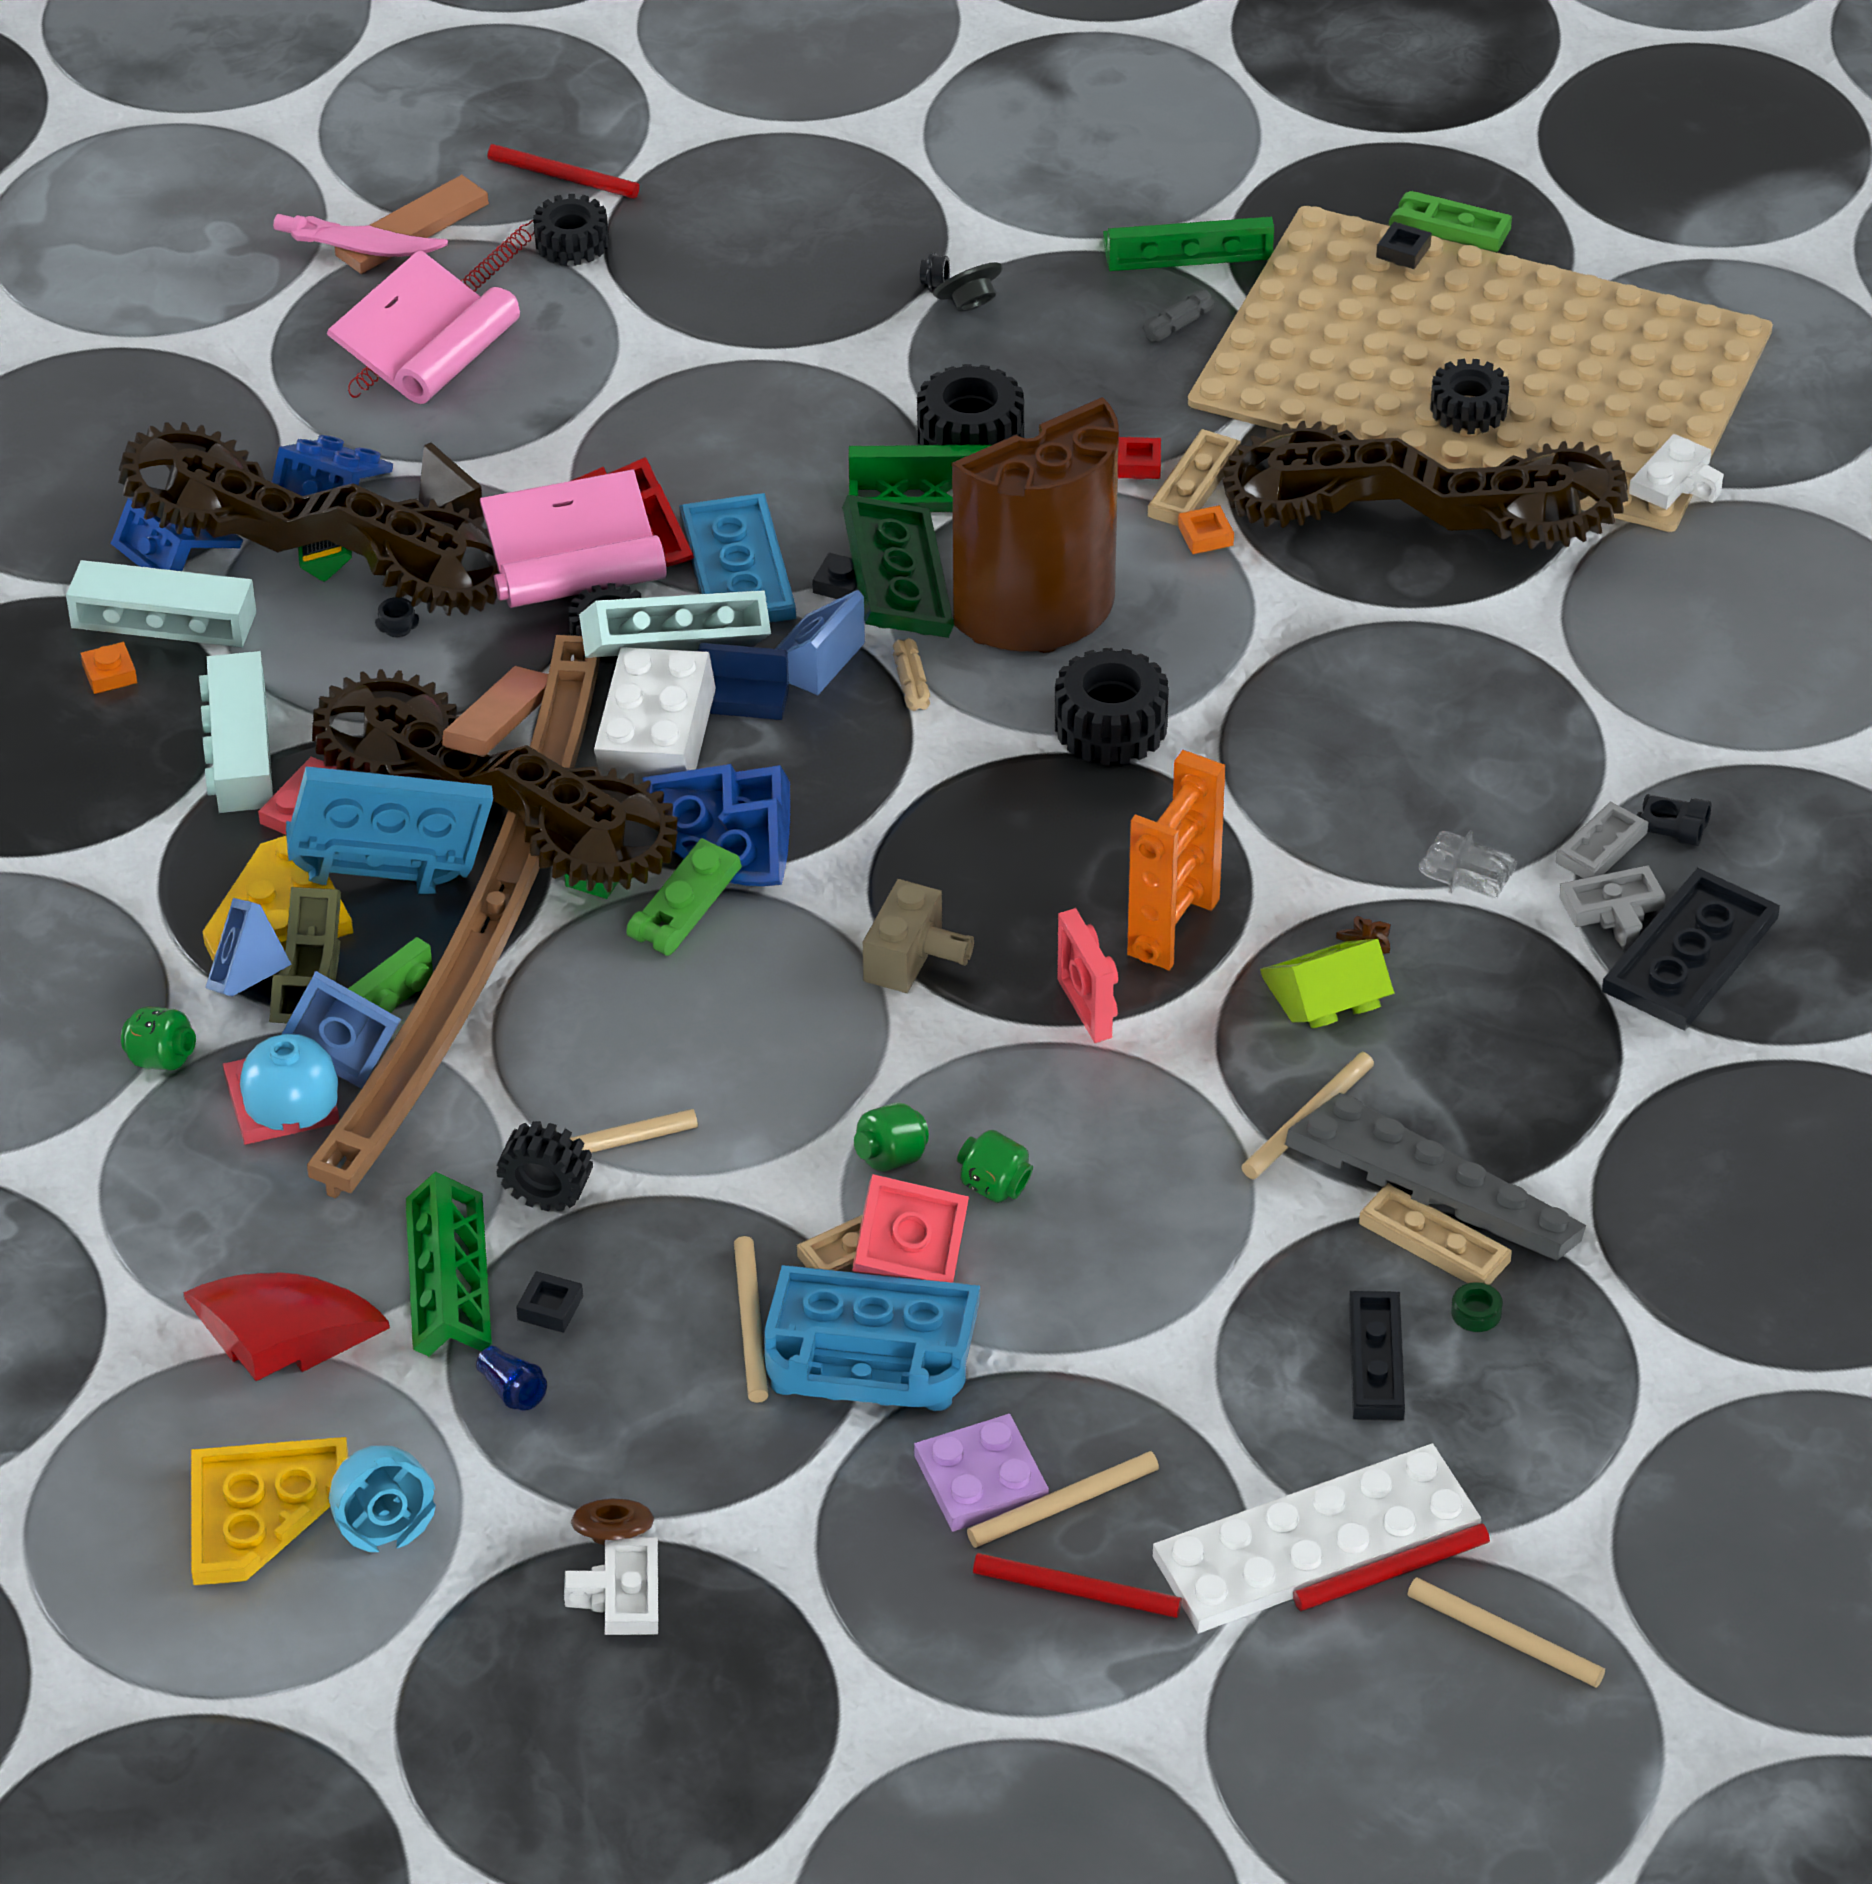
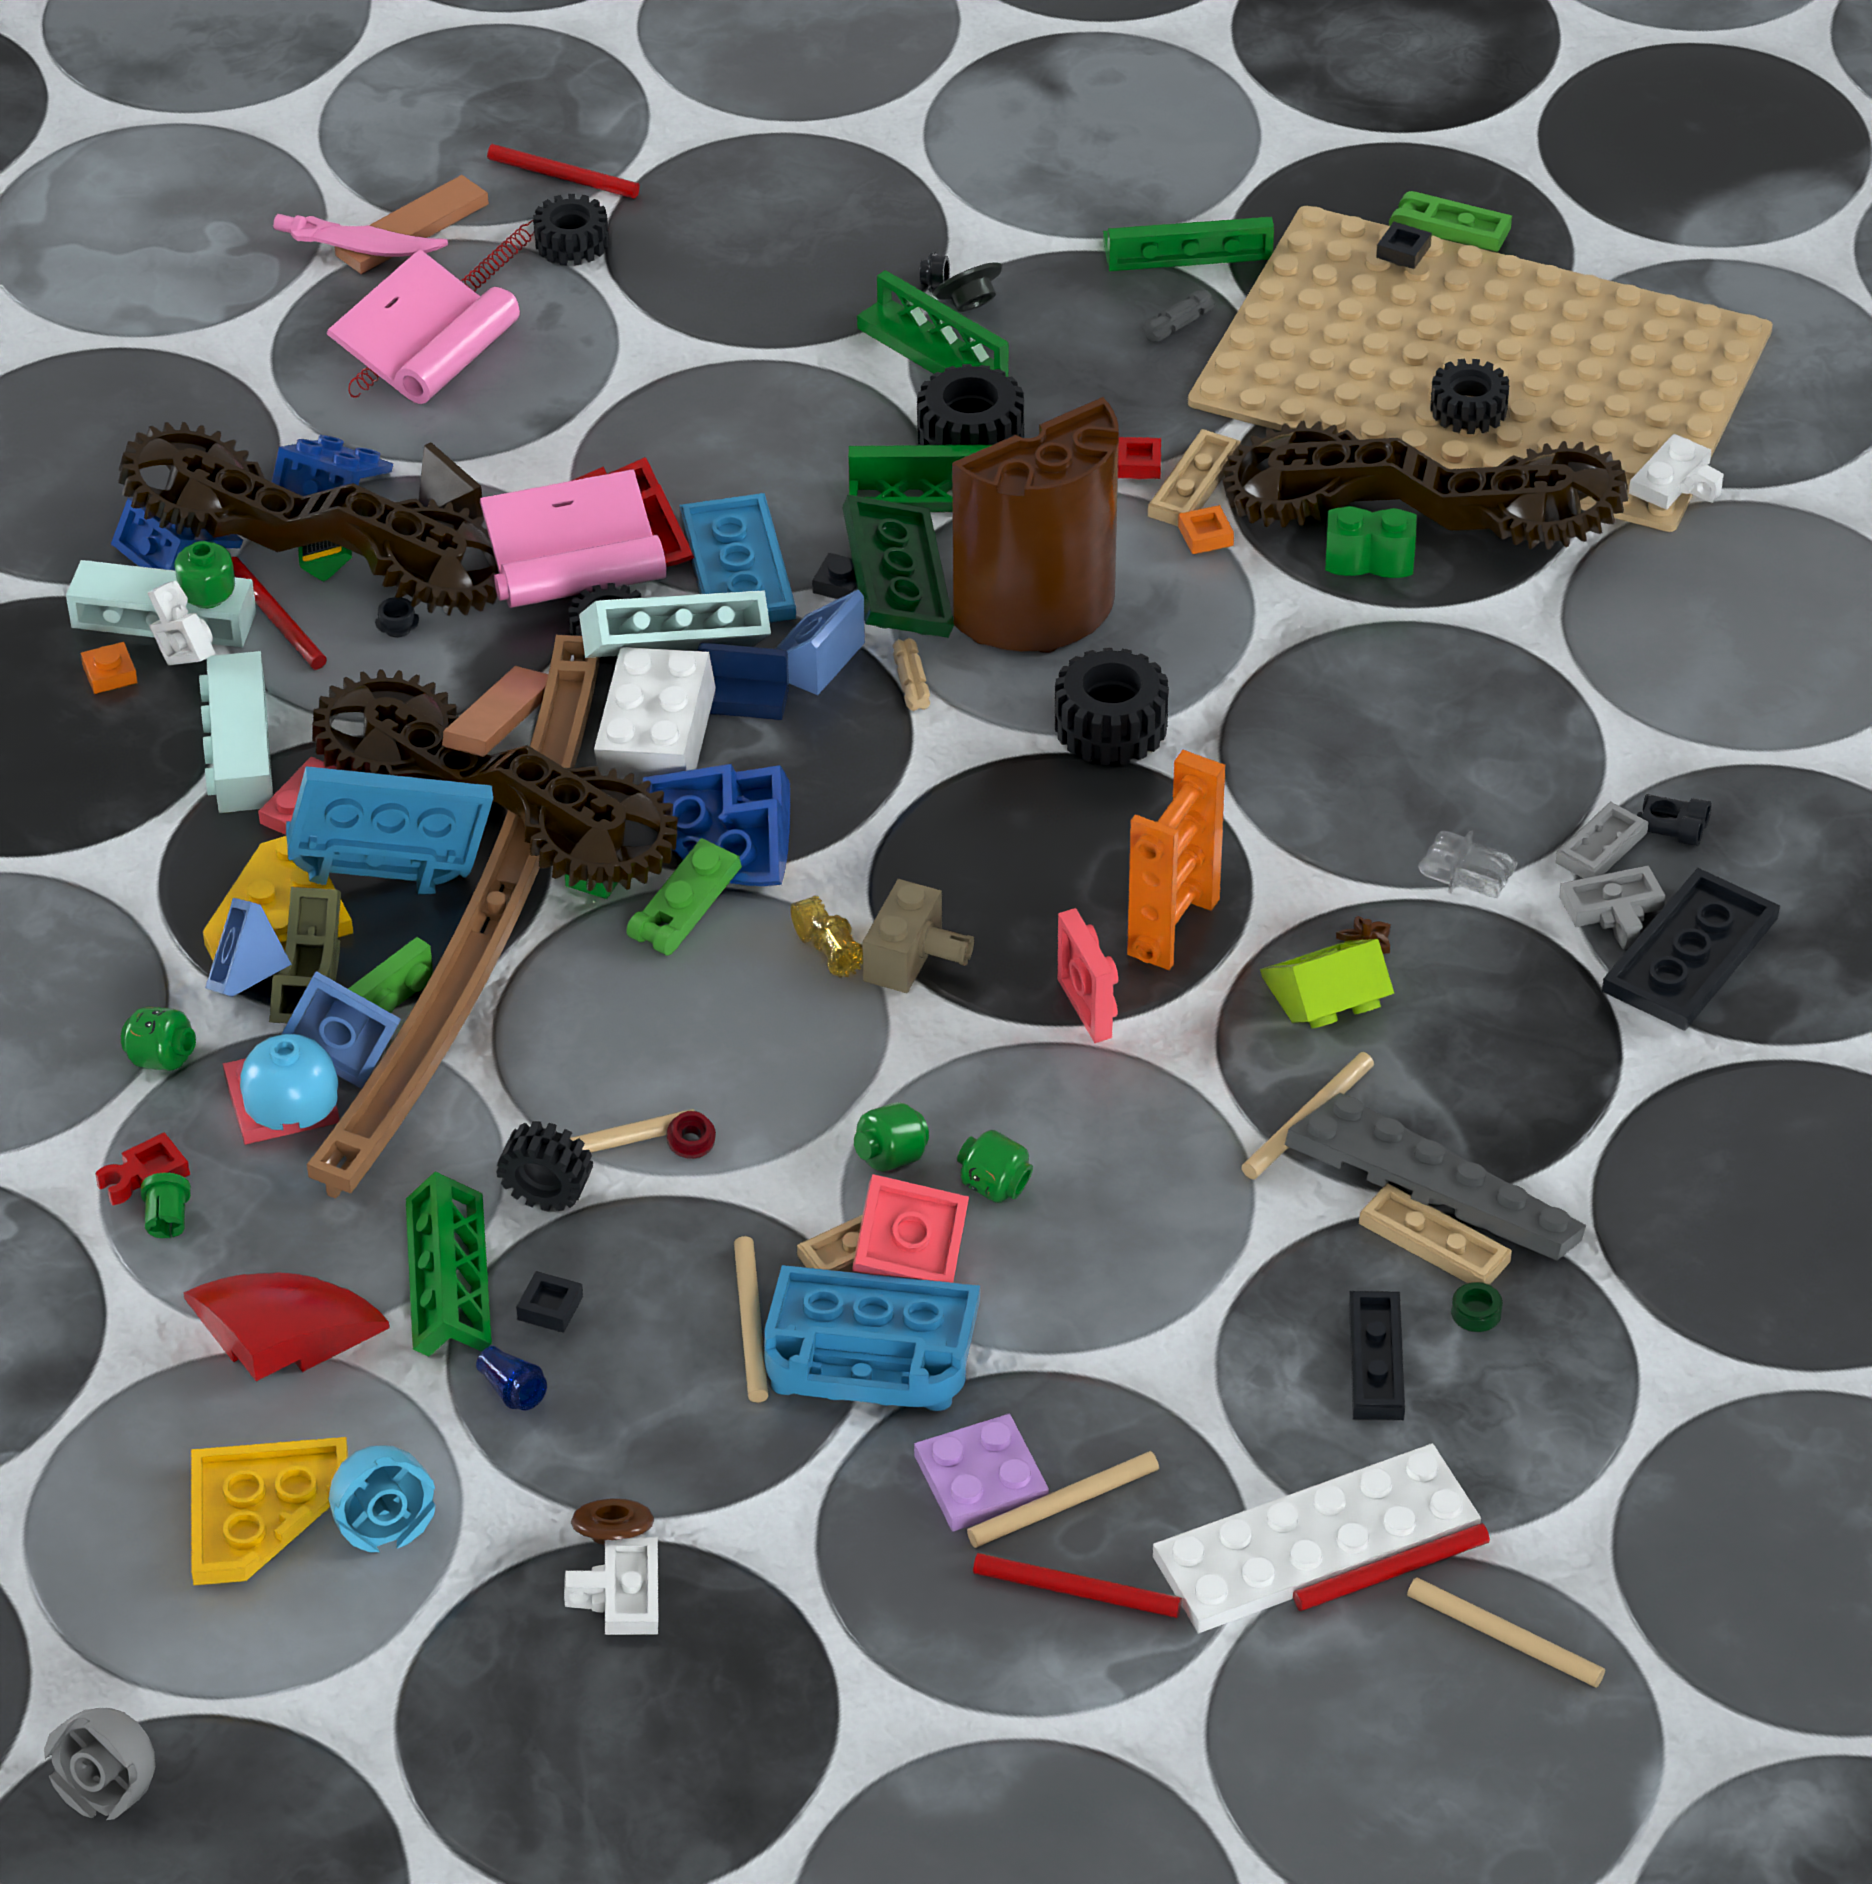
none -> light grey cylinder [44,1708,156,1820]
none -> red plate [95,1132,190,1205]
none -> green bush [141,1173,191,1238]
none -> white hinge [147,581,216,665]
none -> green head [174,541,235,609]
none -> red bar [231,557,327,670]
none -> dark red plate [667,1111,716,1159]
none -> clear yellow connector [790,895,863,978]
none -> green fence [857,270,1009,377]
none -> green brick [1325,506,1417,578]

